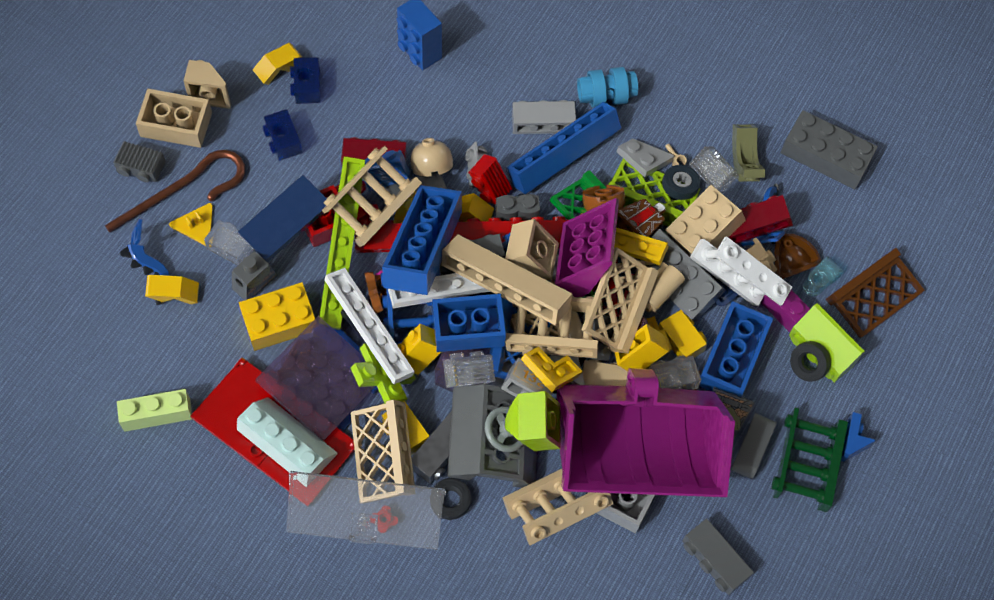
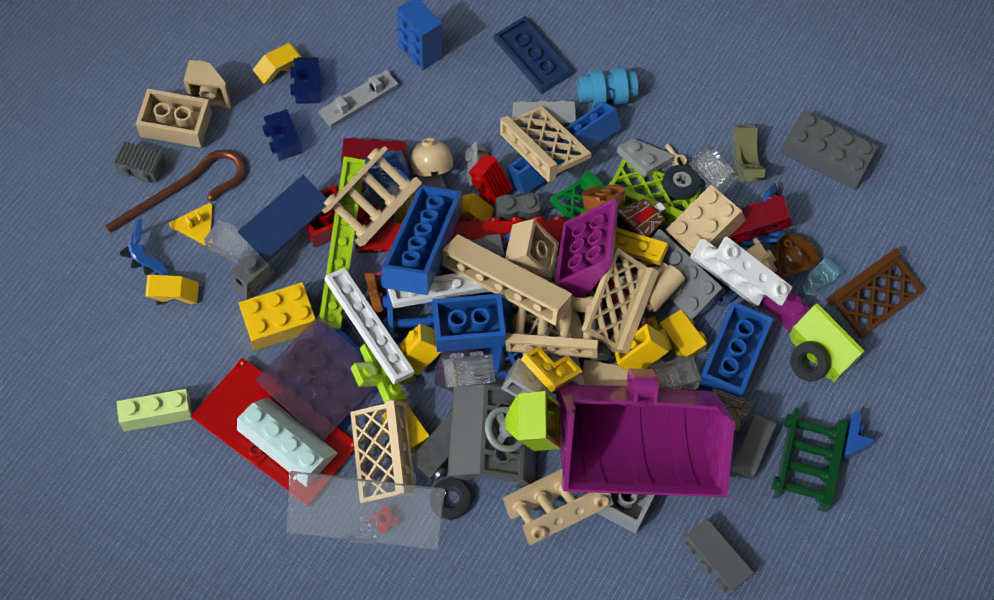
none -> light grey hinge [319,70,398,129]
none -> dark blue tile [493,16,574,94]
none -> tan fence [500,106,591,183]

